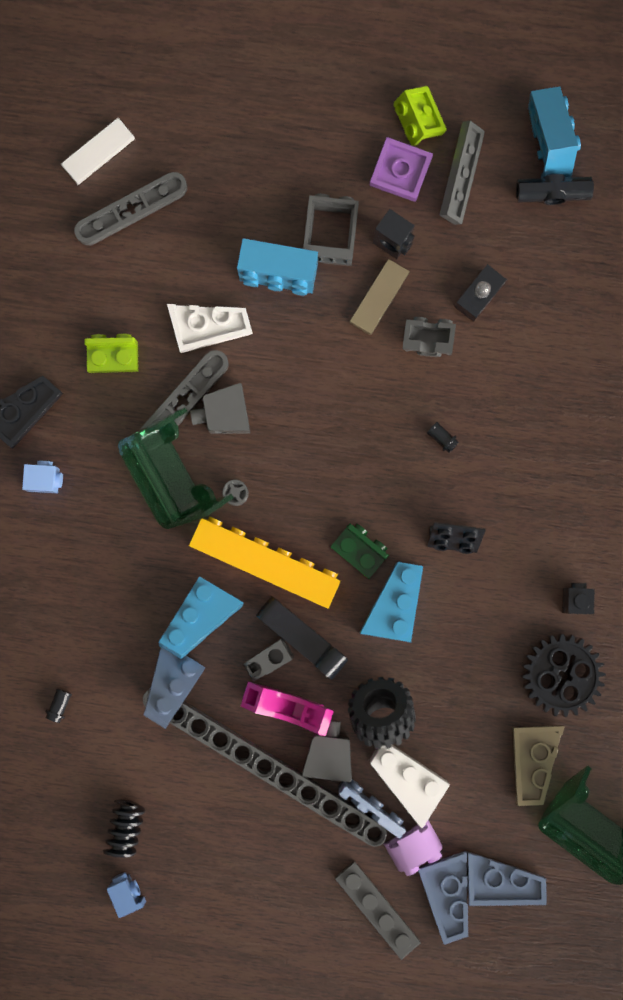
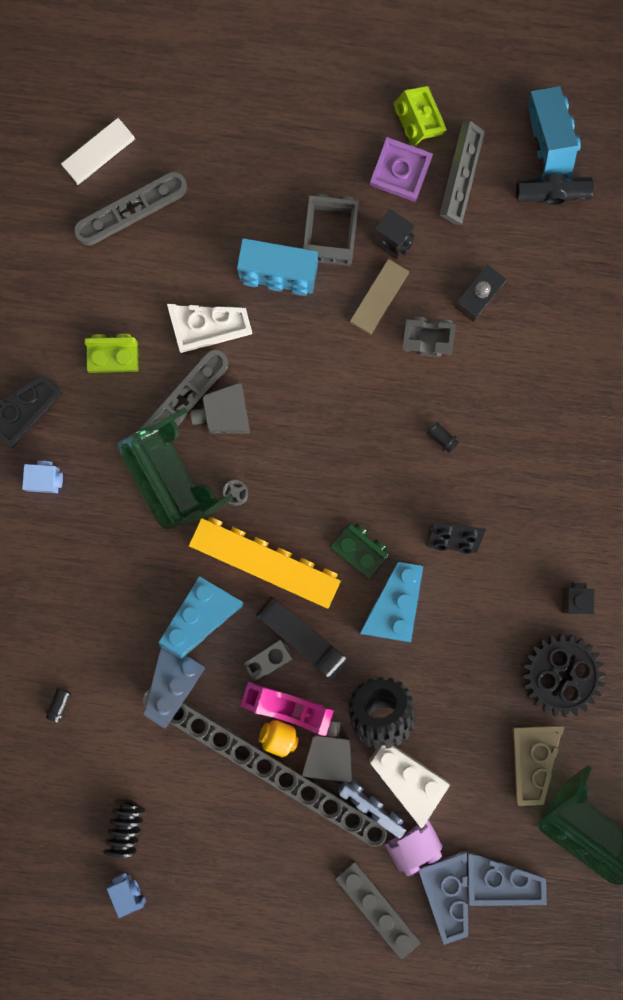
none -> yellow head [259,720,299,757]

